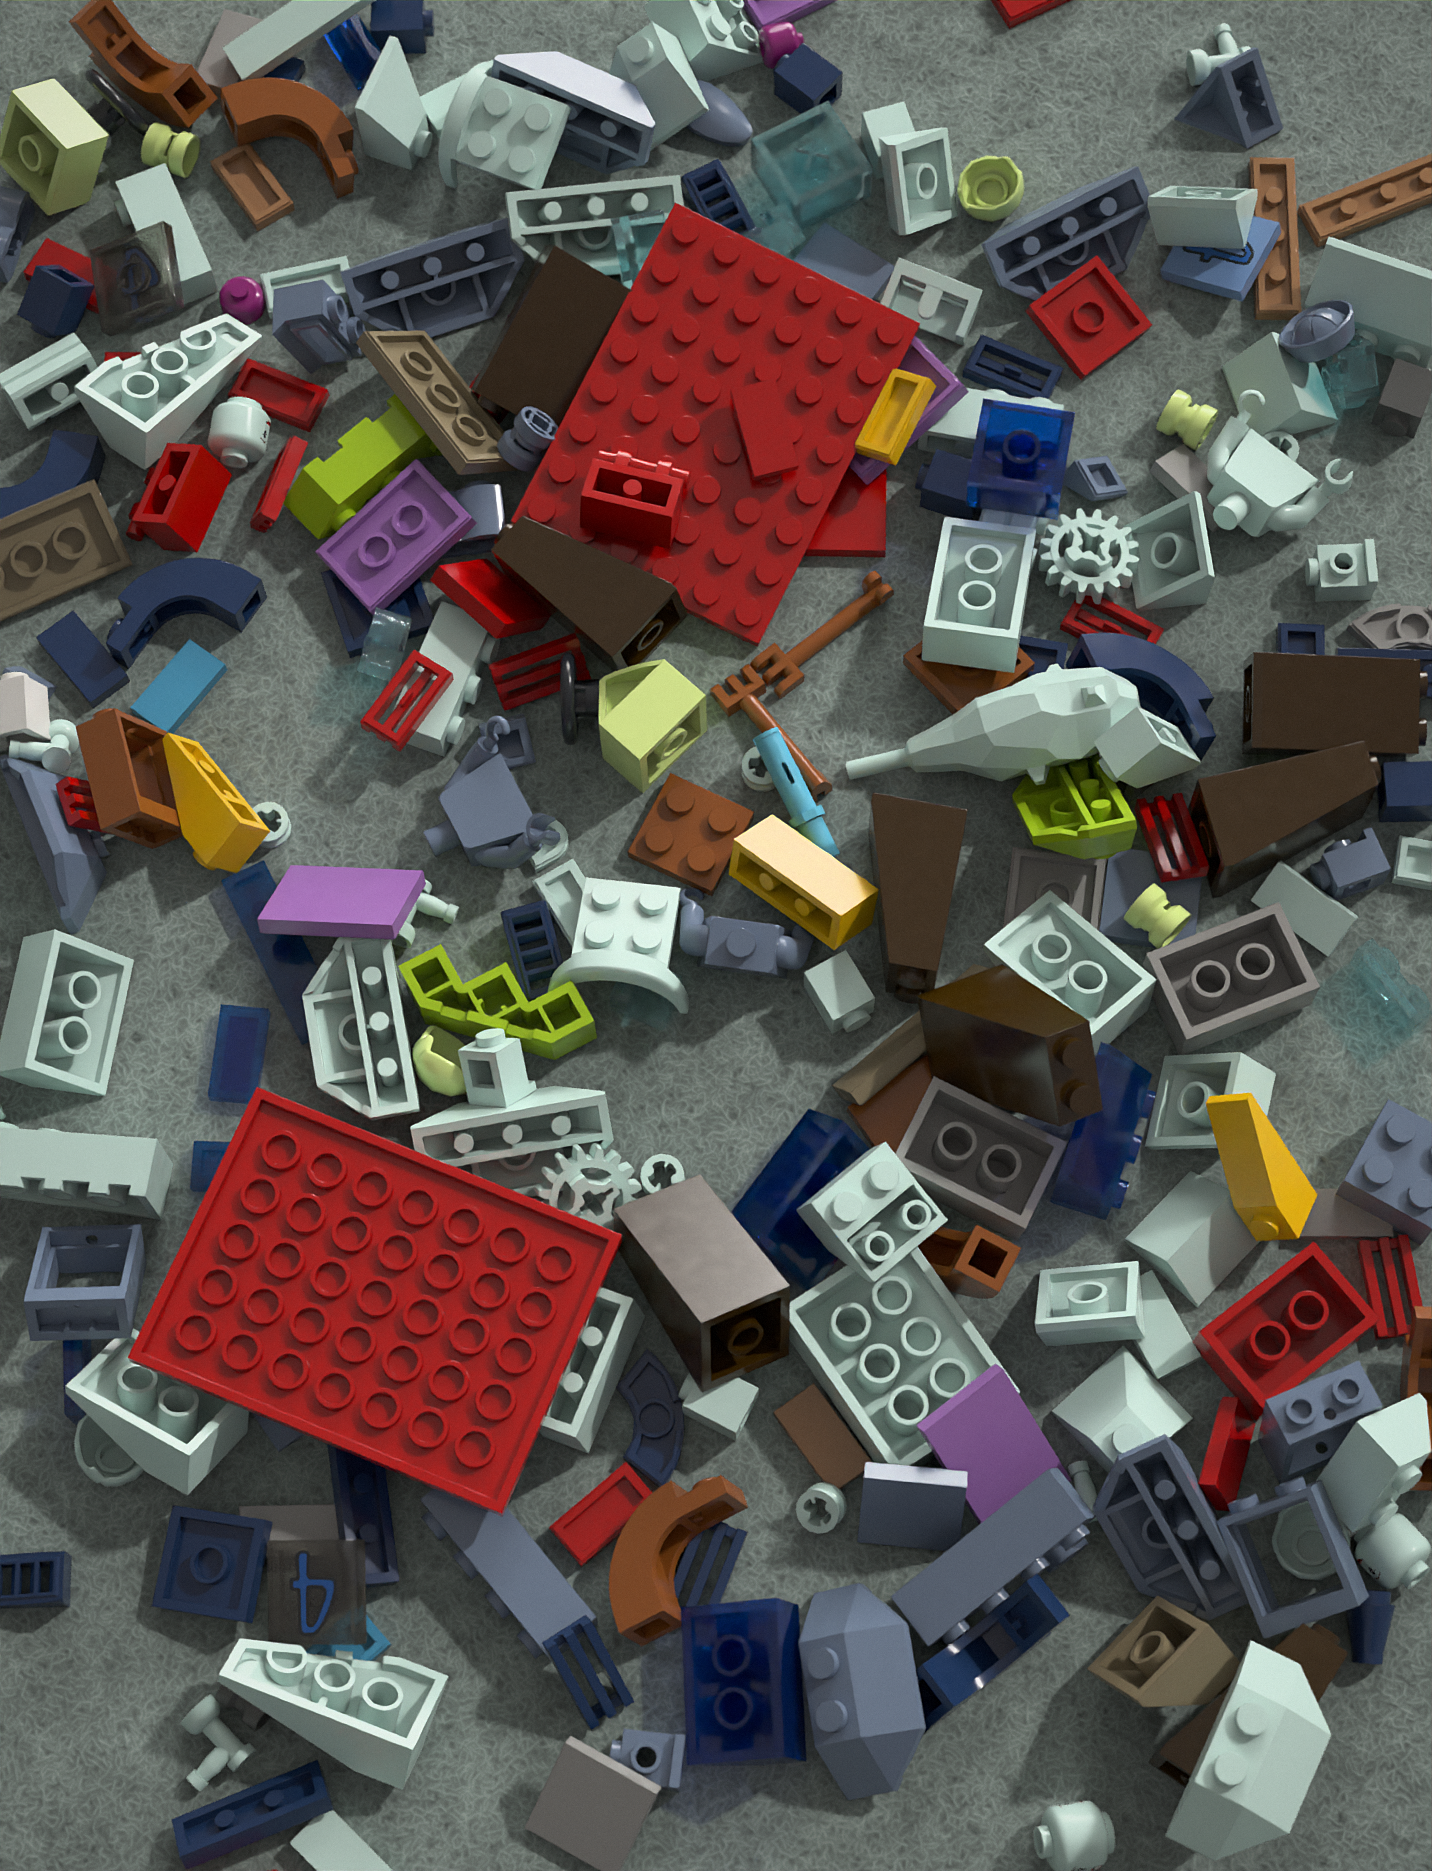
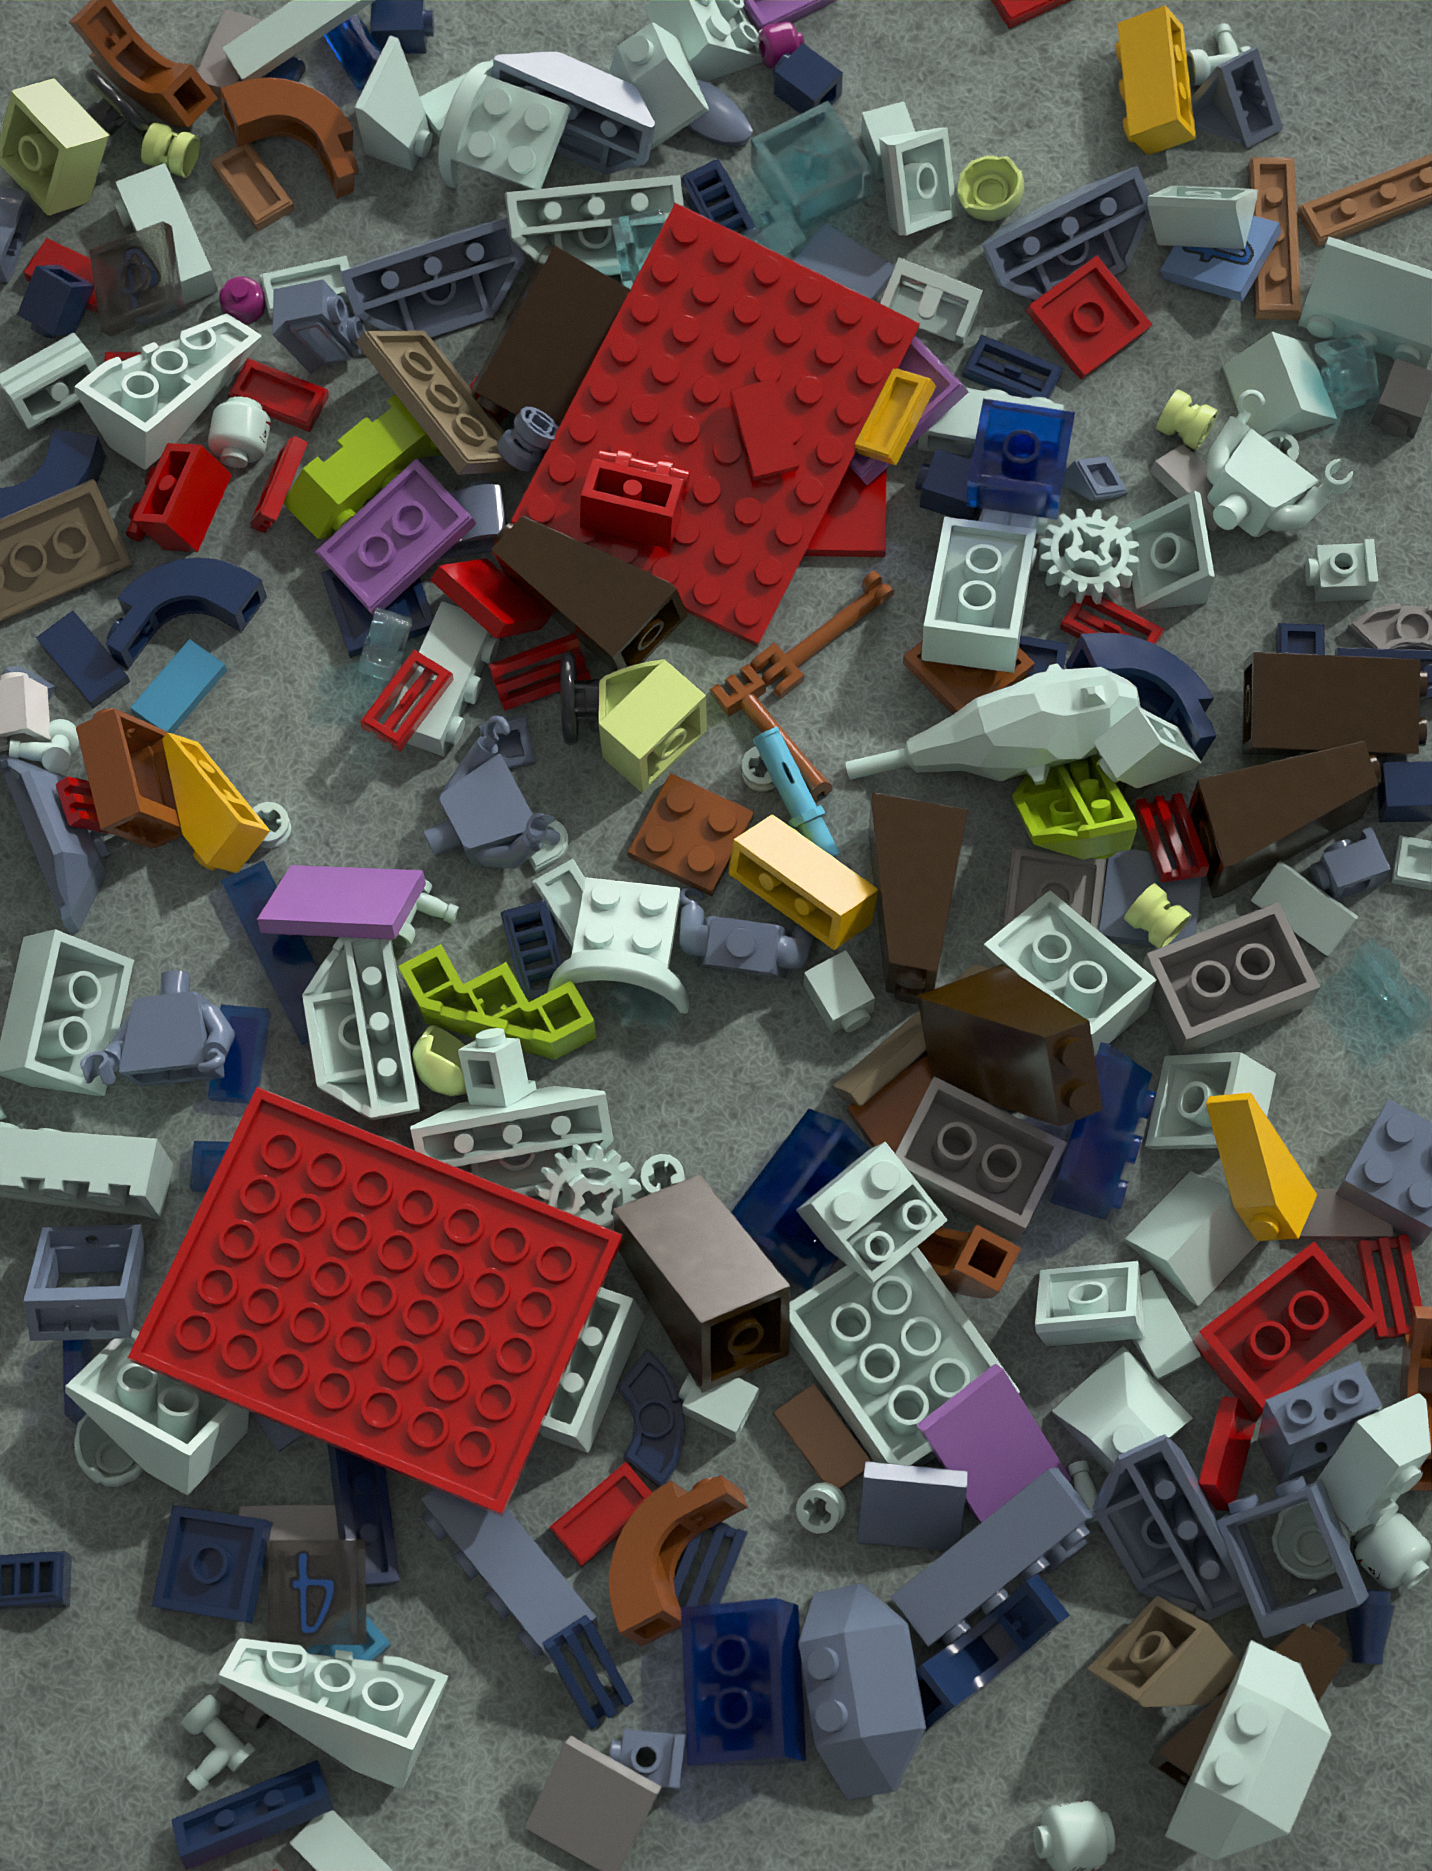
sand blue hat [1279,300,1355,363] -> none
none -> sand blue torso [80,970,235,1086]
none -> yellow brick [1115,5,1196,155]

